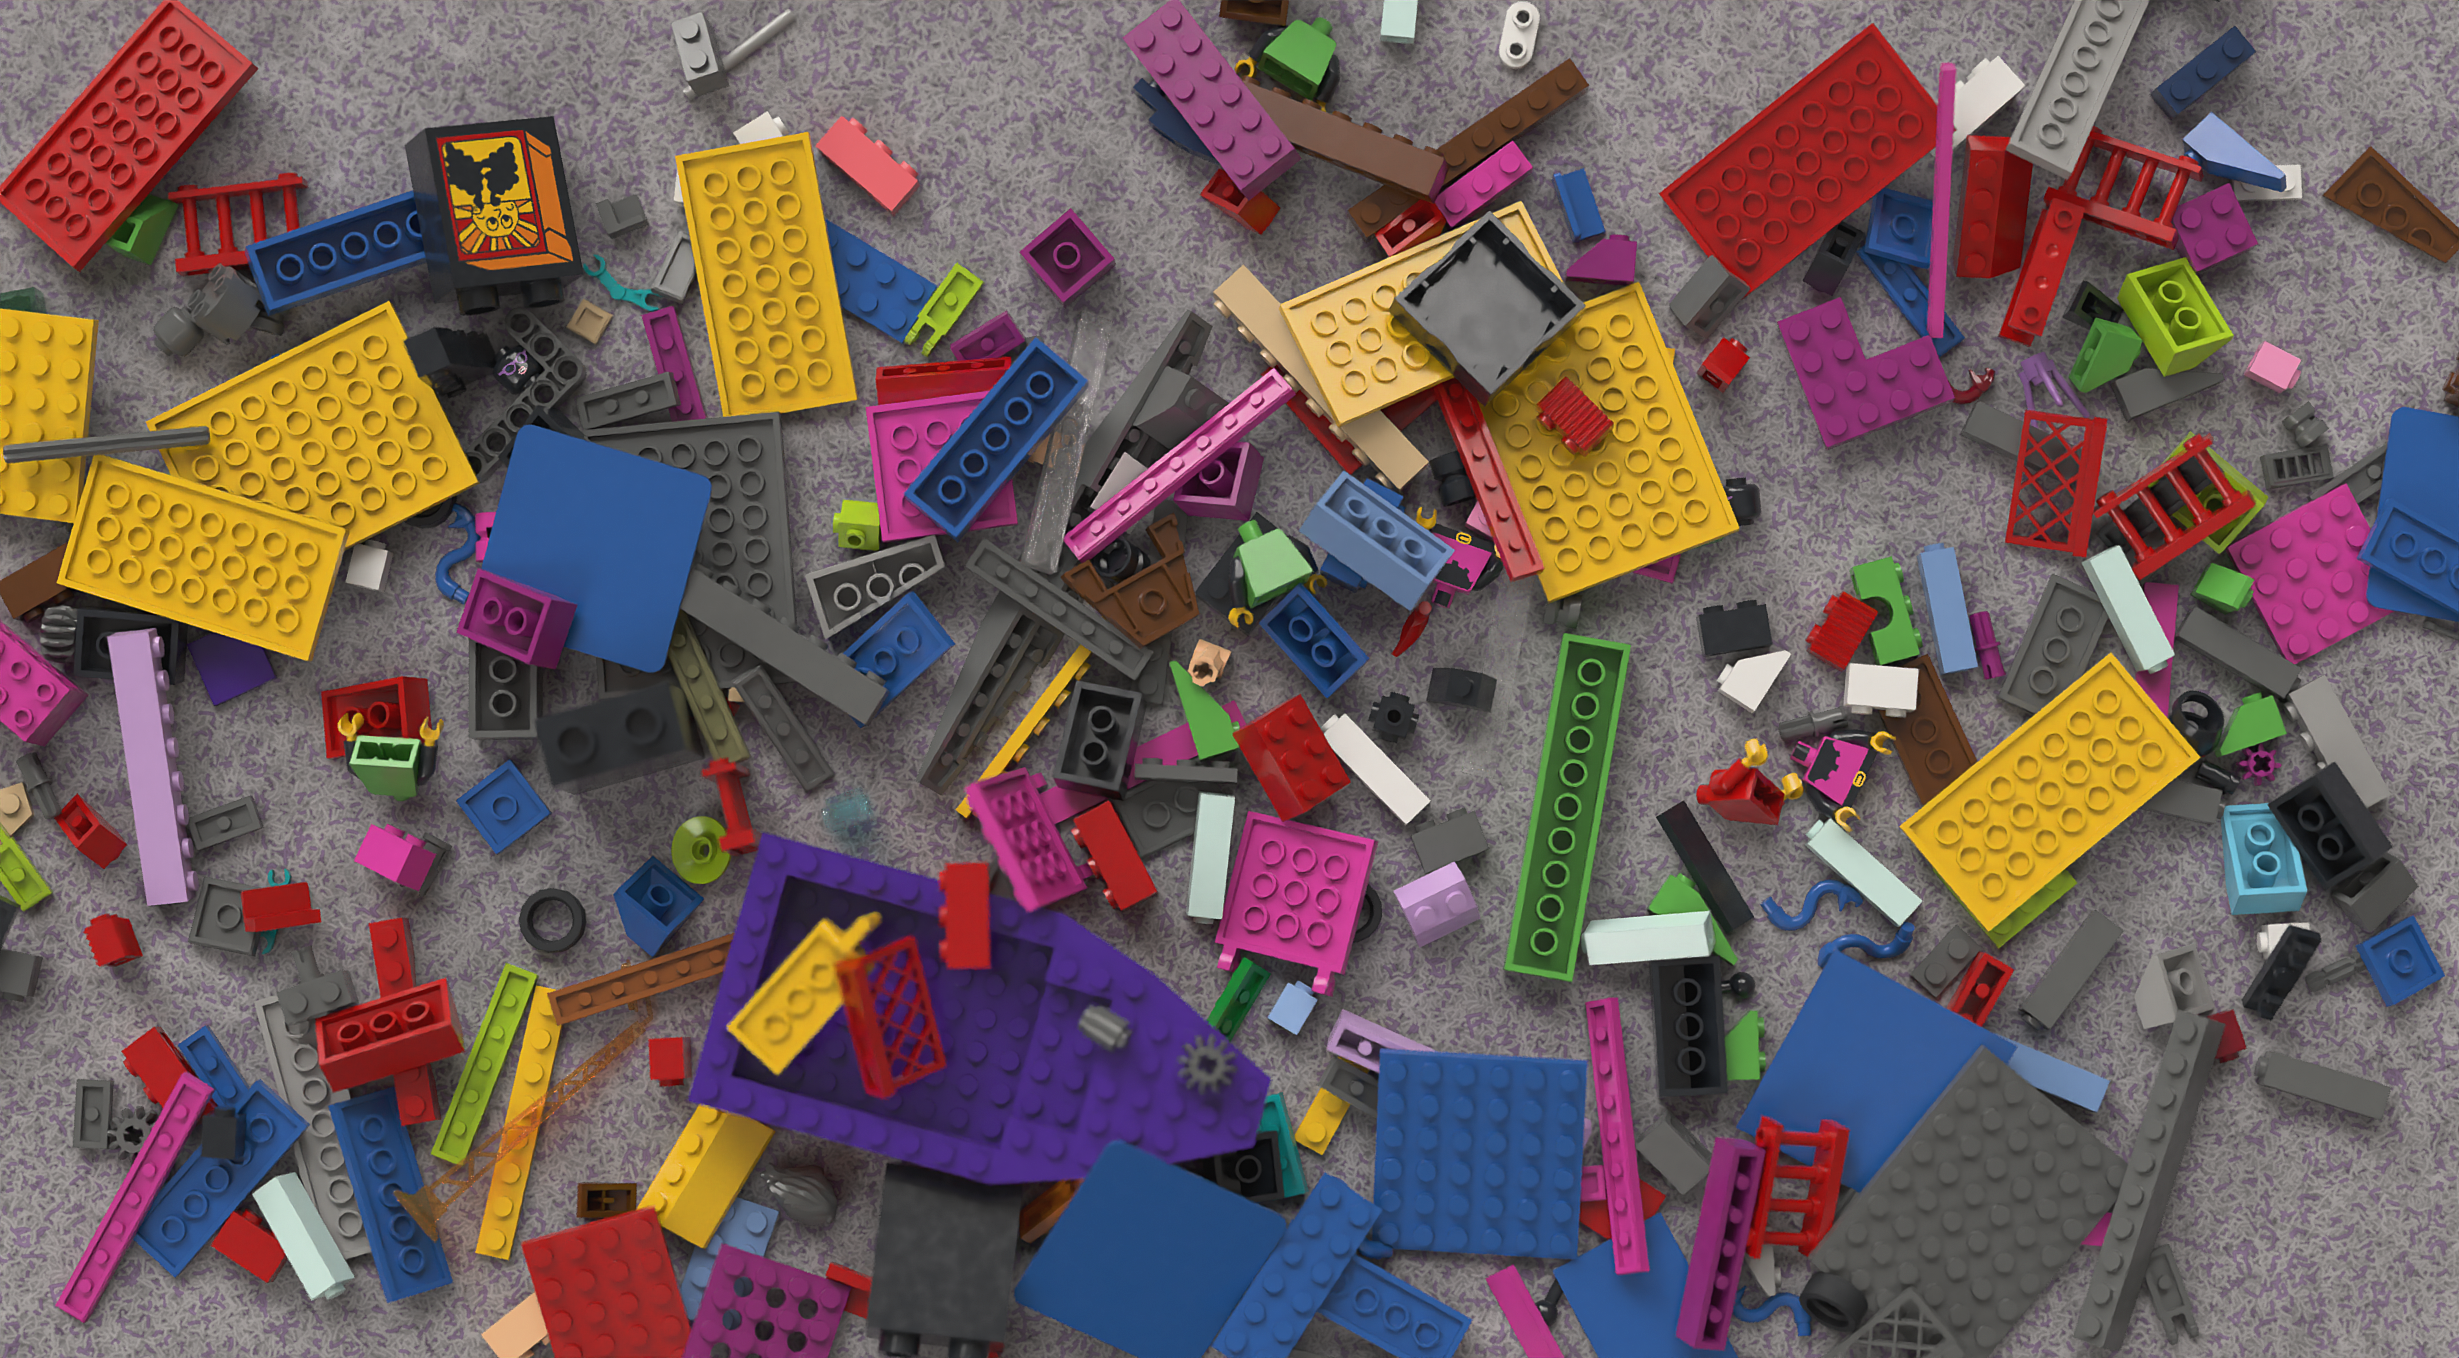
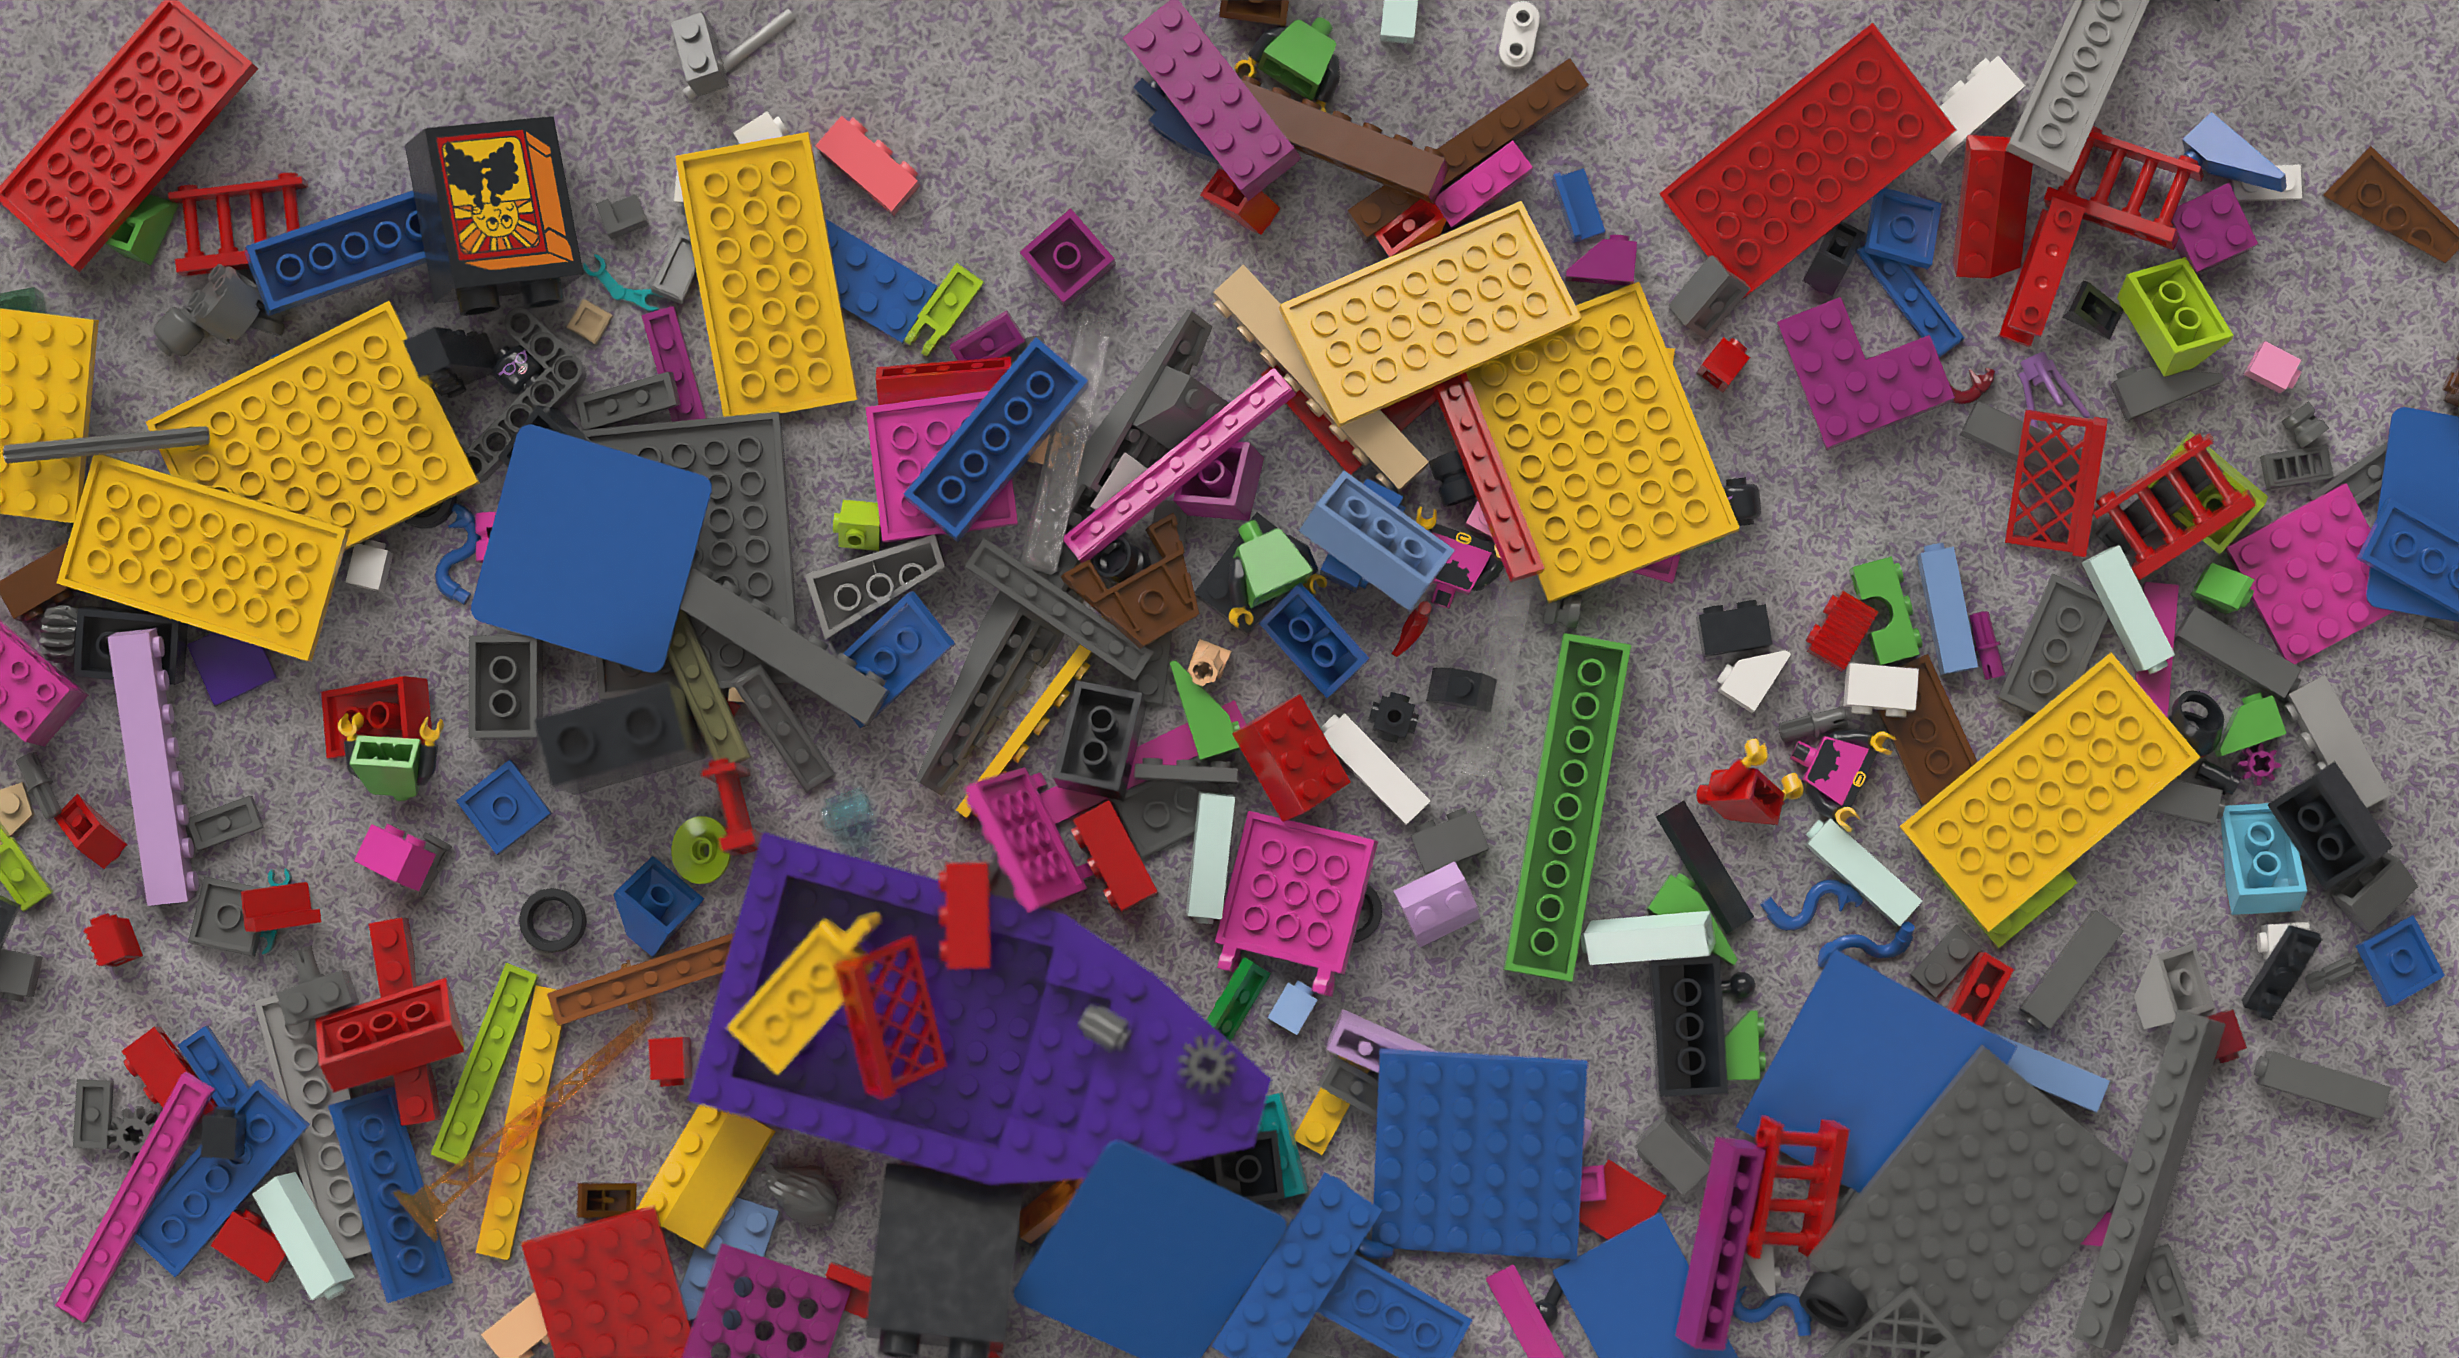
magenta slope [456,568,577,669] -> none
tile [1389,210,1586,407] -> none
red brick [1536,376,1614,457] -> none
dark pink tile [1585,997,1649,1275] -> none
dark pink tile [1927,62,1956,338] -> none
bright green slope [2069,318,2143,393] -> none
dark blue brick [2150,26,2256,121] -> none

